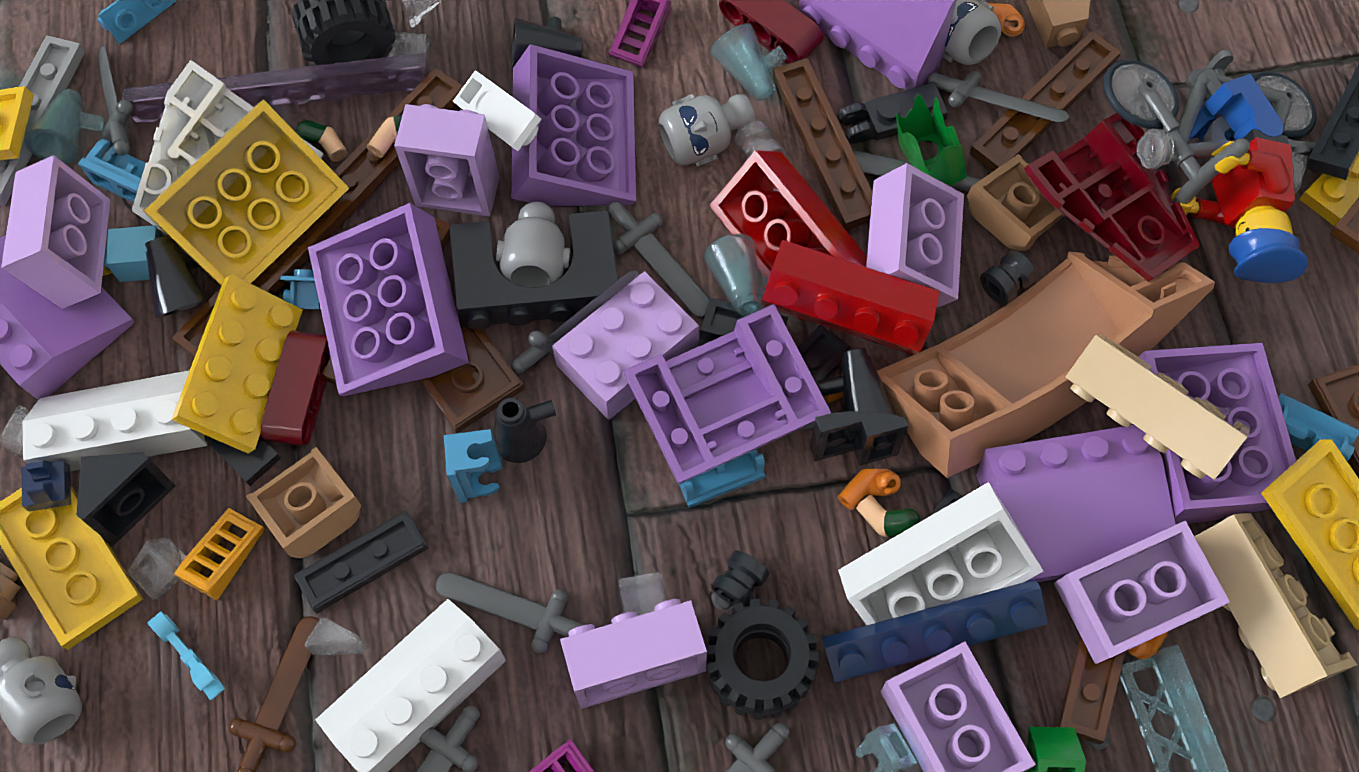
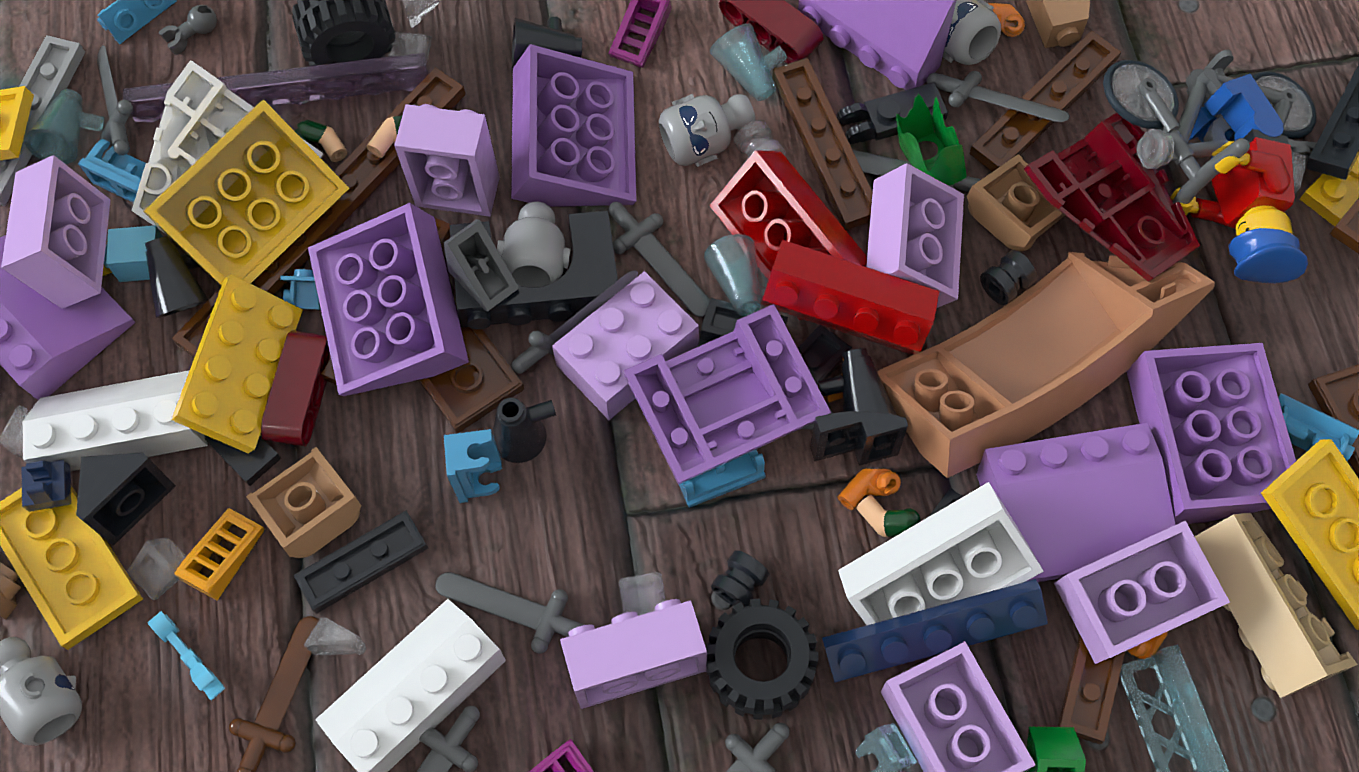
white slope [453,70,541,151] -> none
tan wedge [1065,333,1250,480] -> none
none -> dark grey arm [159,5,217,55]
none -> dark grey slope [444,219,519,311]

